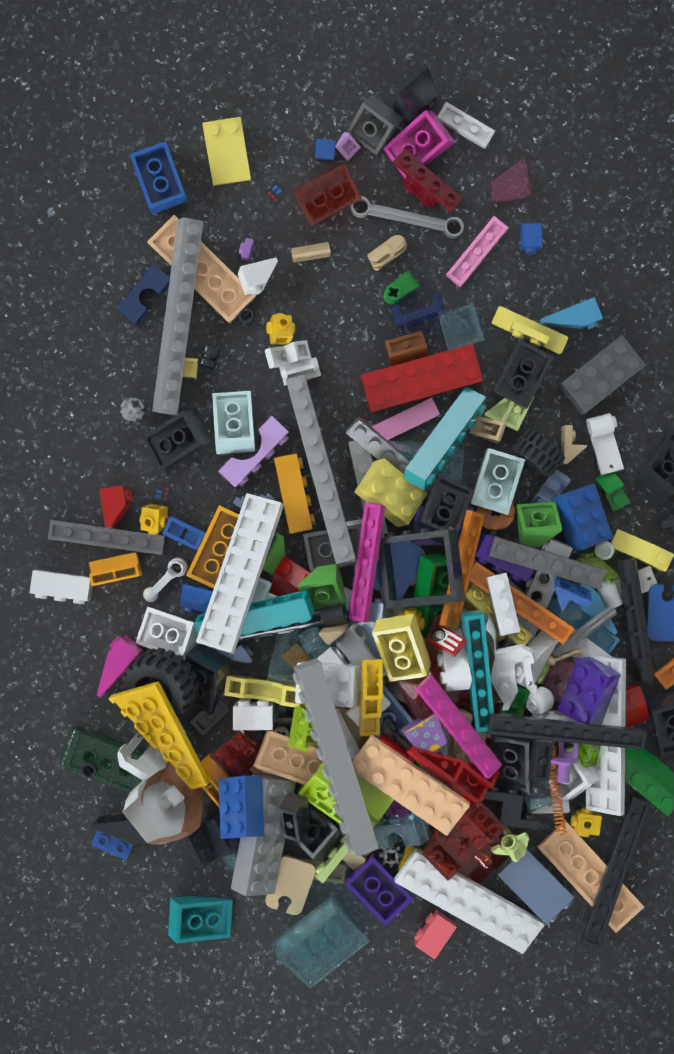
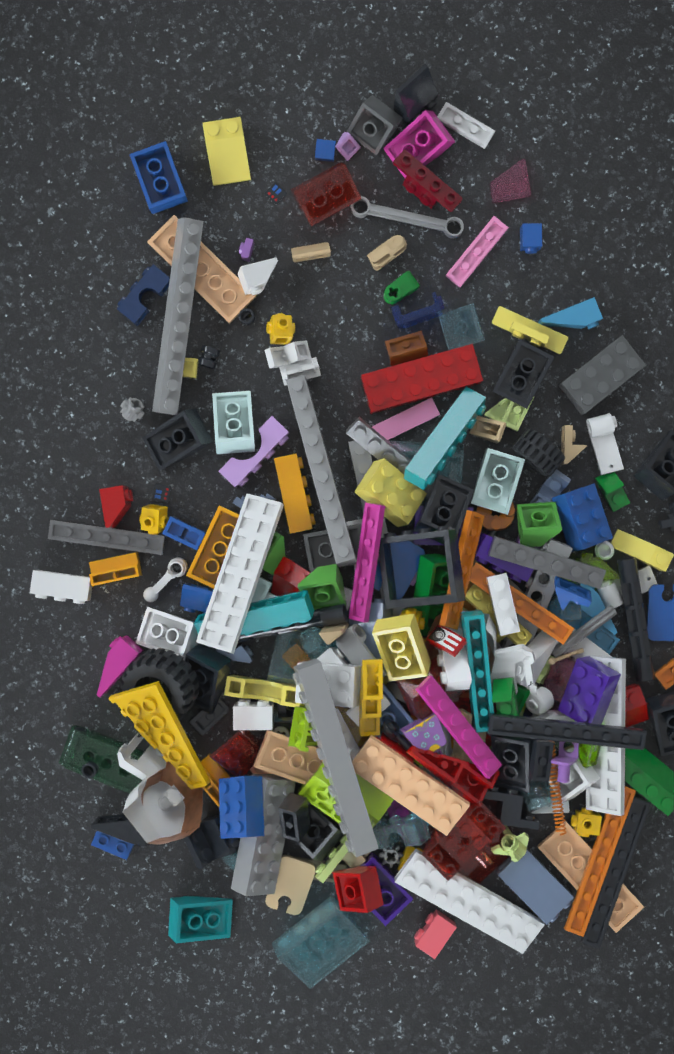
none -> red slope [332,866,384,913]
none -> green slope [492,677,519,716]
none -> orange plate [564,786,636,937]

